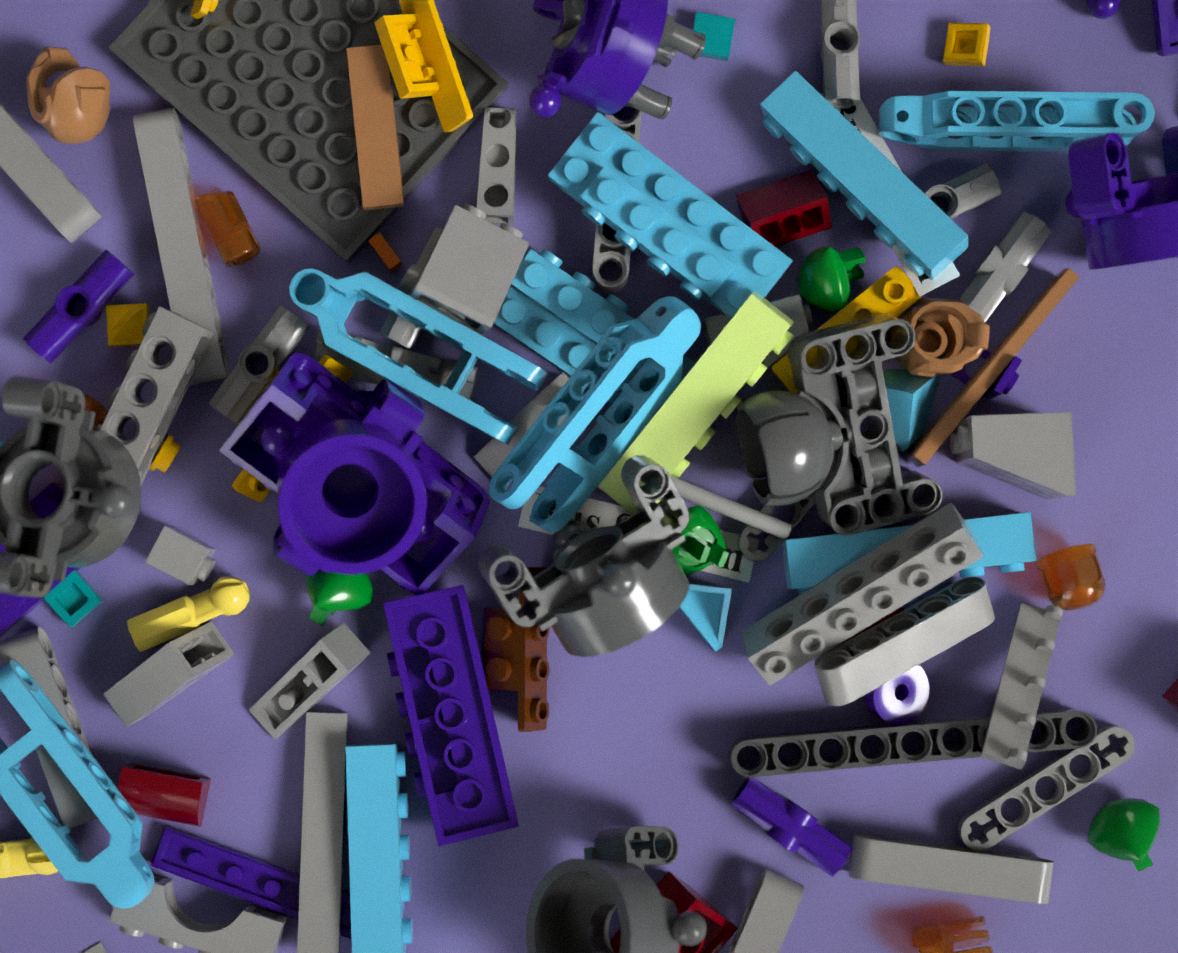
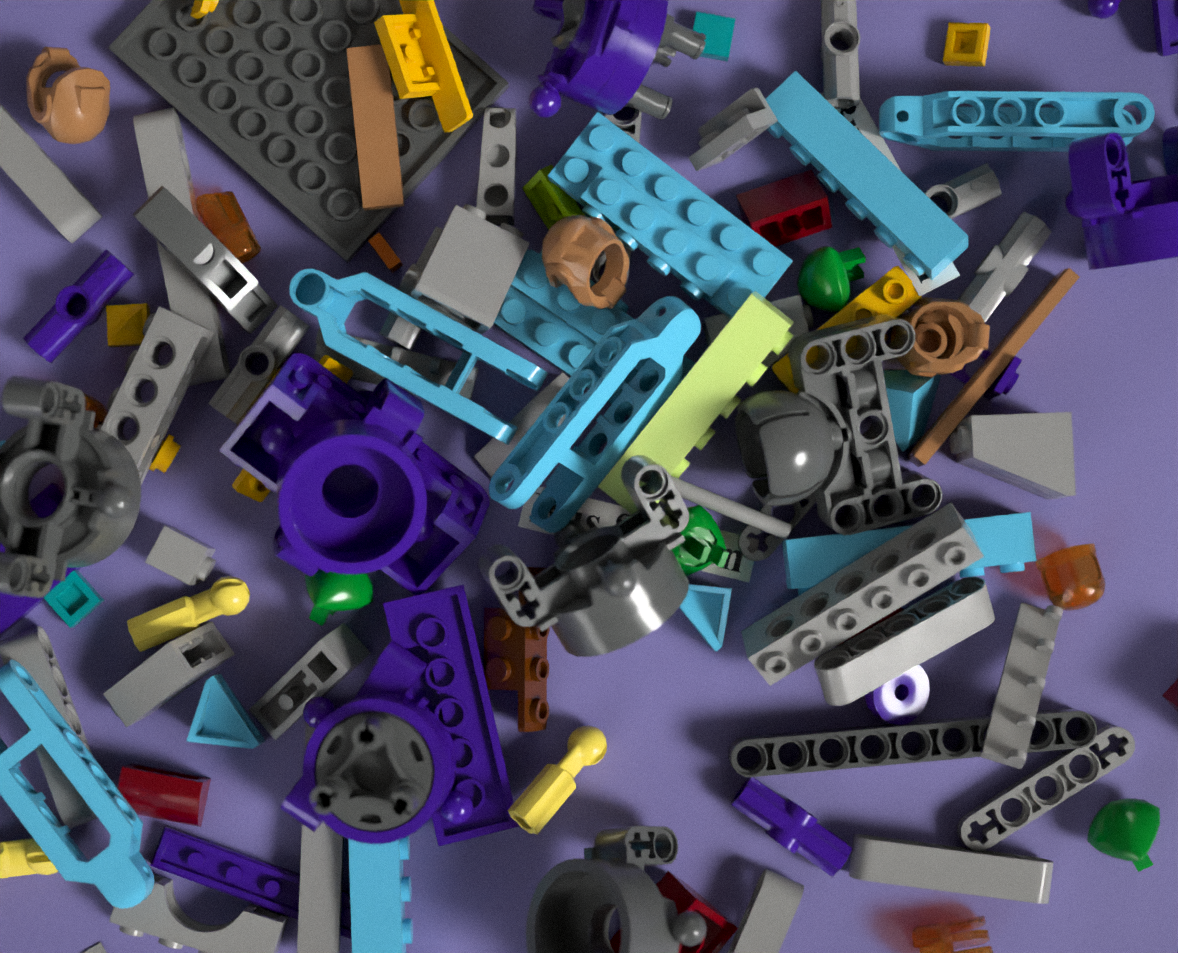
none -> dark grey slope [132,186,278,334]
none -> medium azure slope [186,674,266,749]
none -> piece [280,640,473,844]
none -> light yellow piece [508,725,607,835]
none -> lime plate [522,164,585,230]
none -> medium nougat helmet [542,215,629,309]
none -> light grey bracket [688,87,778,172]

